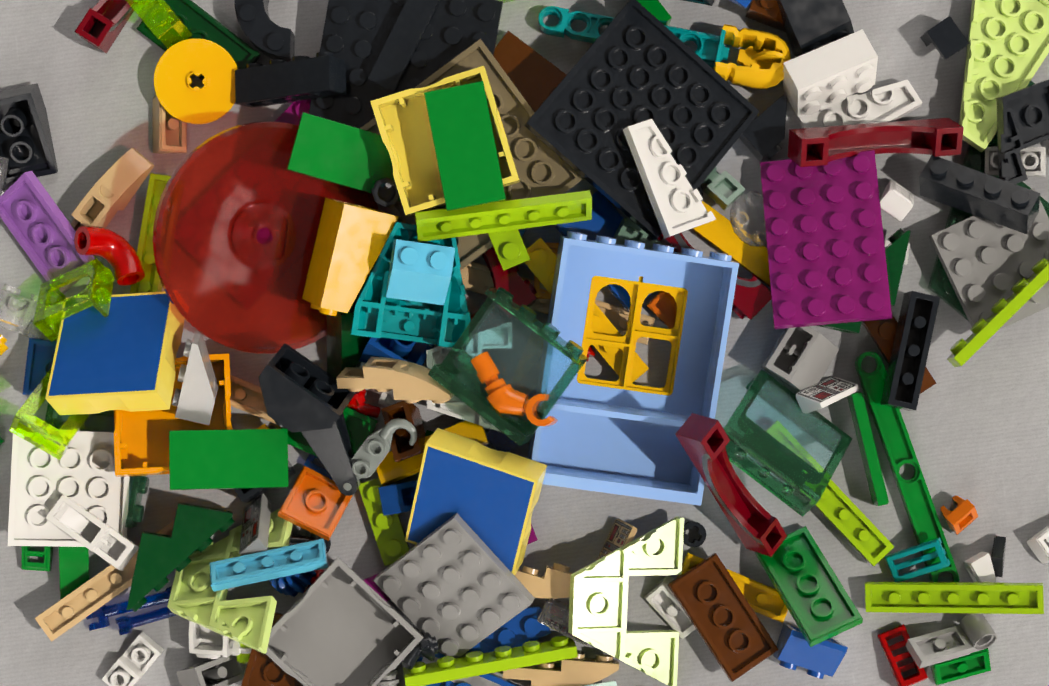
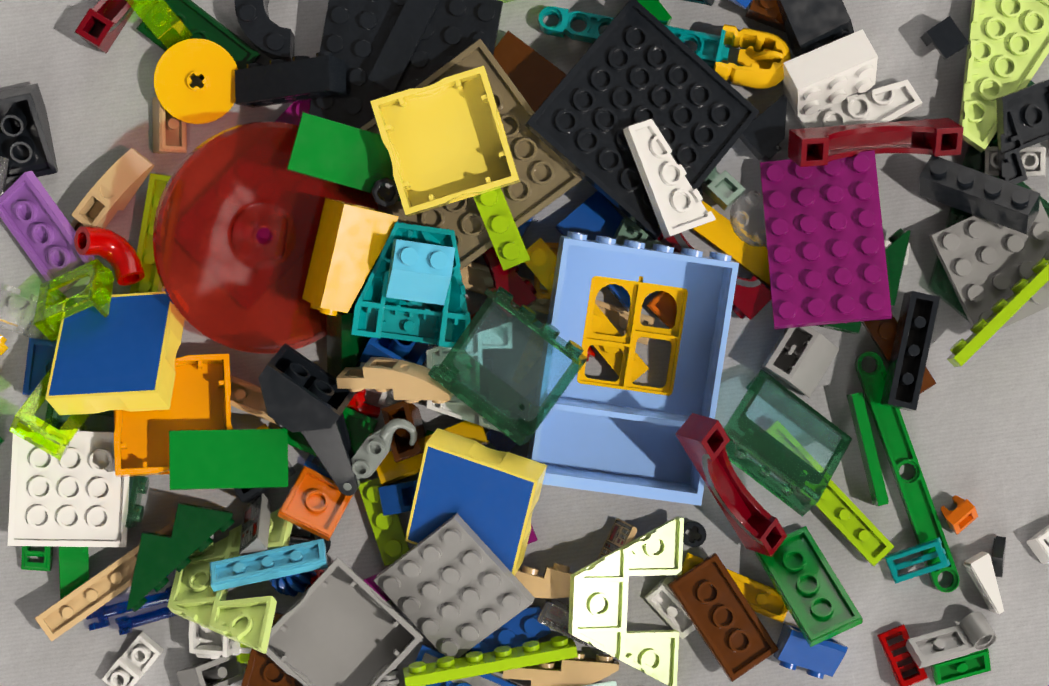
white slope [45,494,139,571] -> none
slope [172,330,218,425] -> none
black plate [402,632,439,670] -> none
lime plate [415,190,592,242] -> none
green tile [424,81,506,211] -> none
orange piece [470,351,558,426] -> none
white slope [796,377,860,414] -> none
lime plate [865,582,1044,614] -> none
white slope [880,179,914,221] -> none

